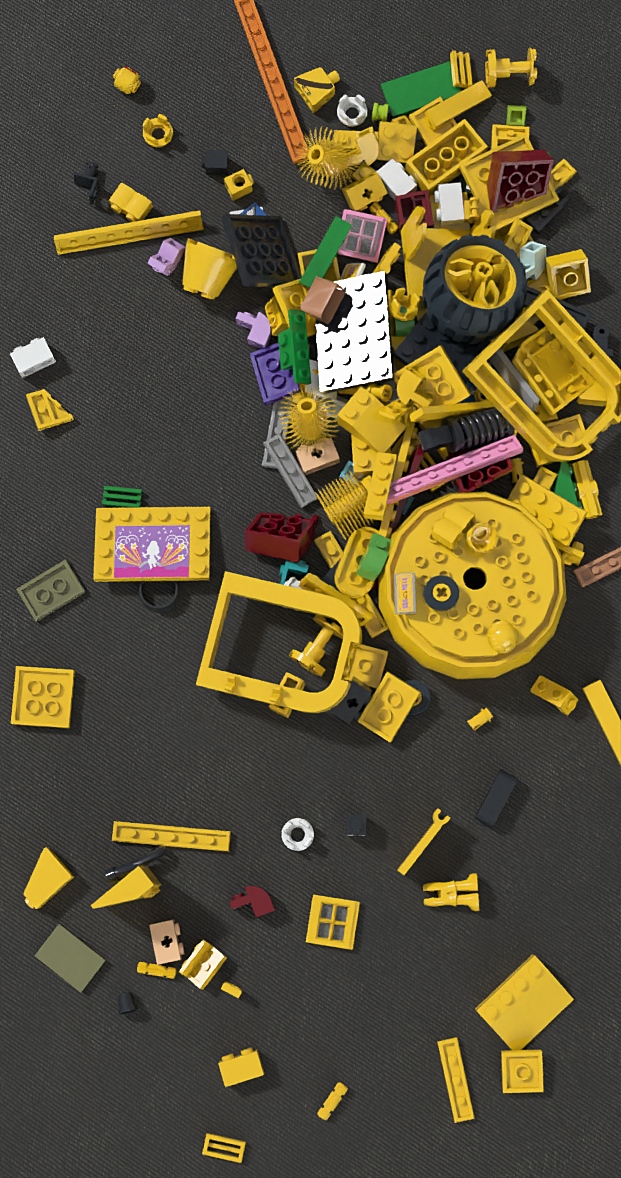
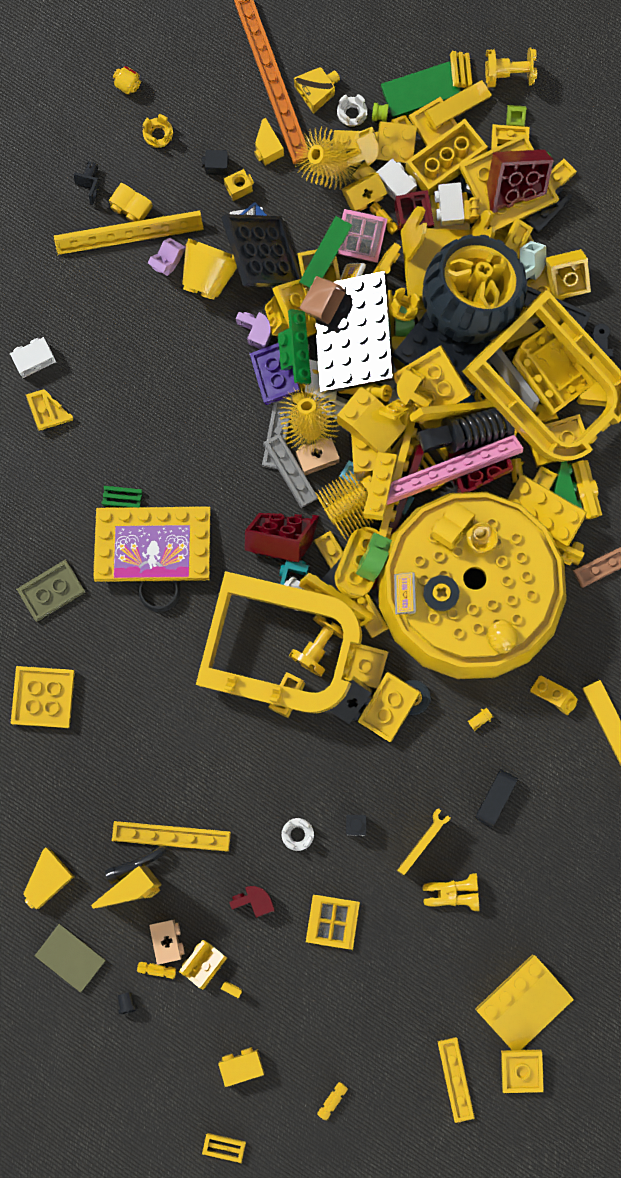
none -> yellow slope [254,118,284,166]

